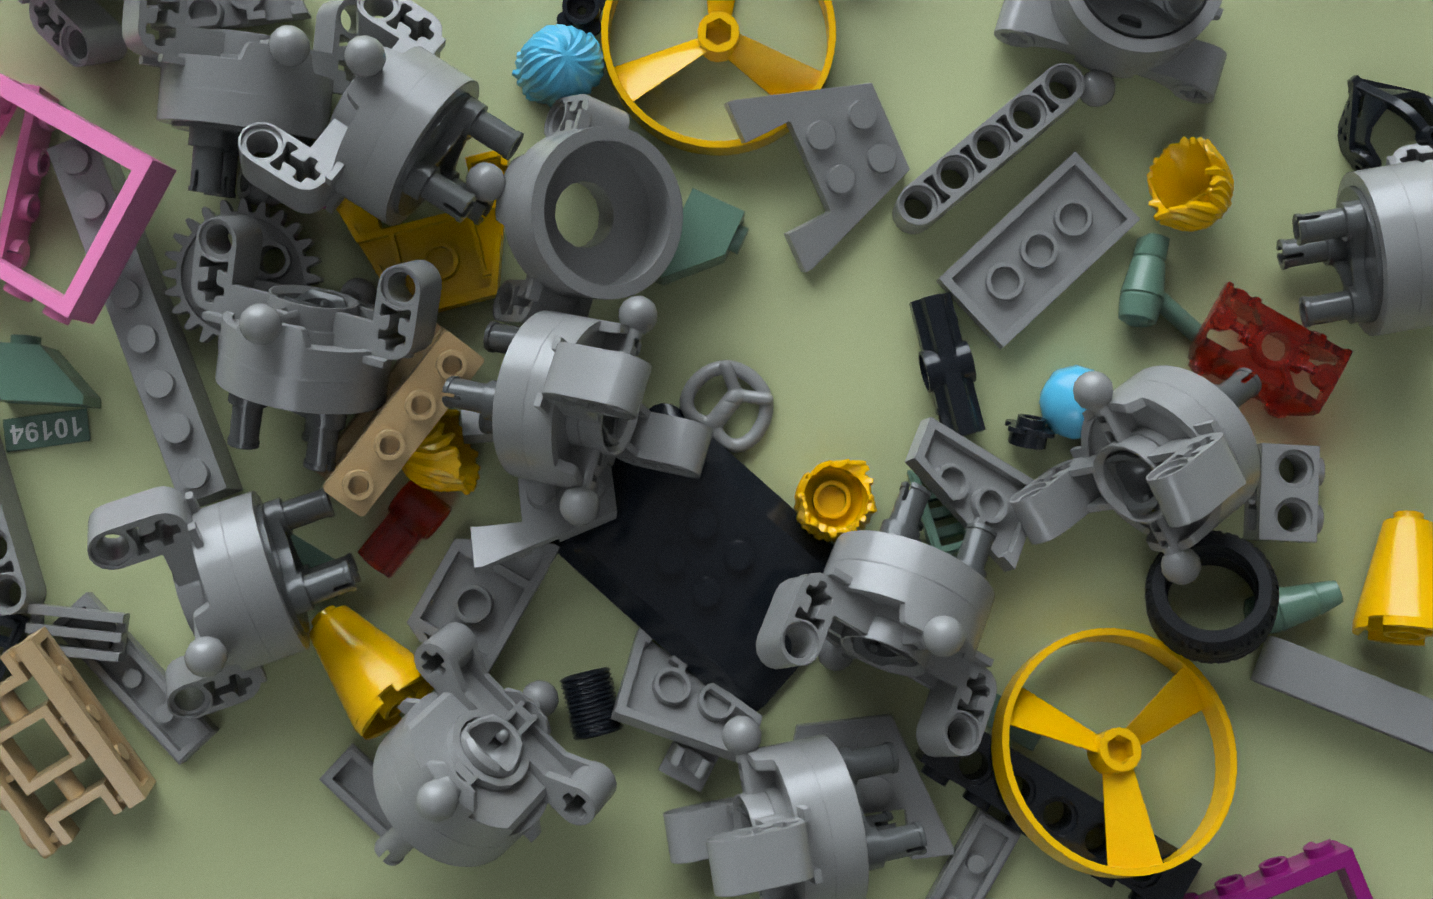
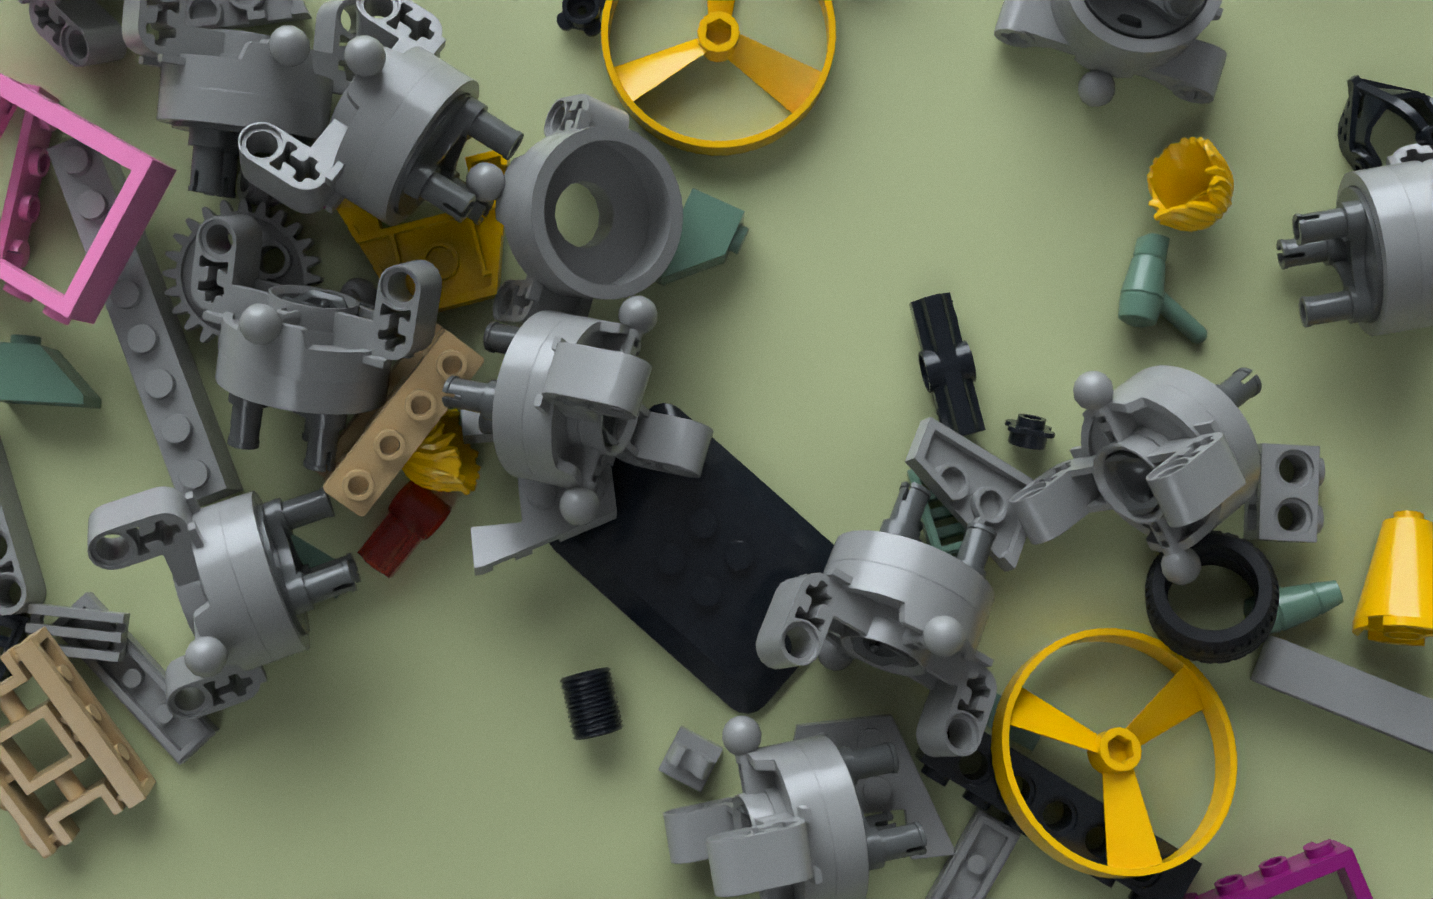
sand green sticker [3,408,90,452] -> none
yellow cone [309,605,434,740] -> none
light grey tile [319,743,392,837] -> none
light grey piece [373,622,617,867] -> none
light grey wing [407,539,561,673] -> none
medium azure hair [512,24,605,108] -> none
light grey wing [610,628,762,762] -> none
light grey piece [679,360,773,453] -> none
light grey wing [724,83,910,272] -> none
yellow hair [794,459,877,542] -> none
light grey beam [892,63,1085,234] -> none
light grey plate [936,151,1140,349] -> none
medium azure hair [1039,365,1095,439] -> none
clear red piece [1188,282,1353,419] -> none

